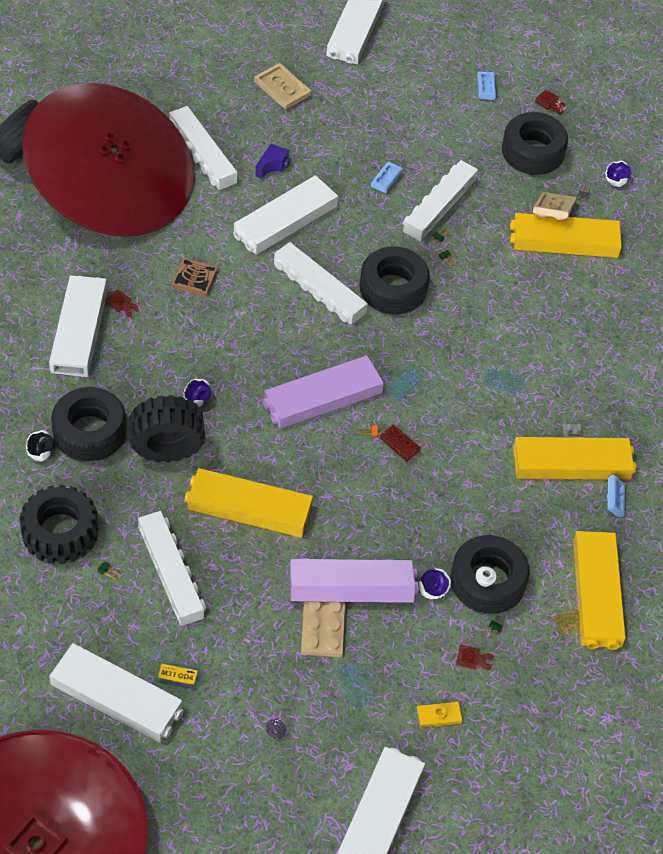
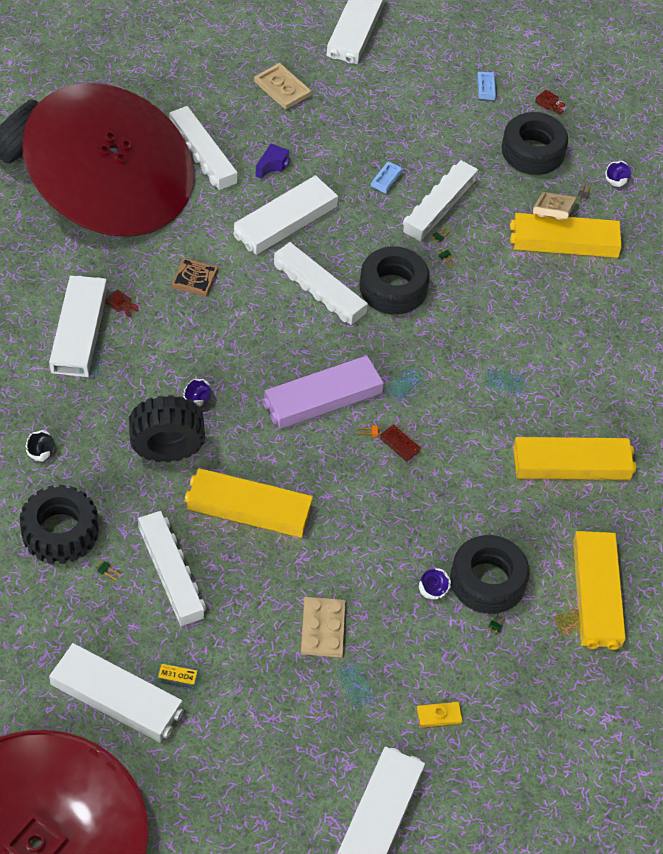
black tyre [51,387,127,461] -> none
clear purple plate [266,718,286,739] -> none
lavender brick [290,559,418,602] -> none
clear red plate [456,644,494,670] -> none
white plate [476,567,496,587] -> none
light grey tile [561,424,583,438] -> none
light blue plate [607,475,625,517] -> none

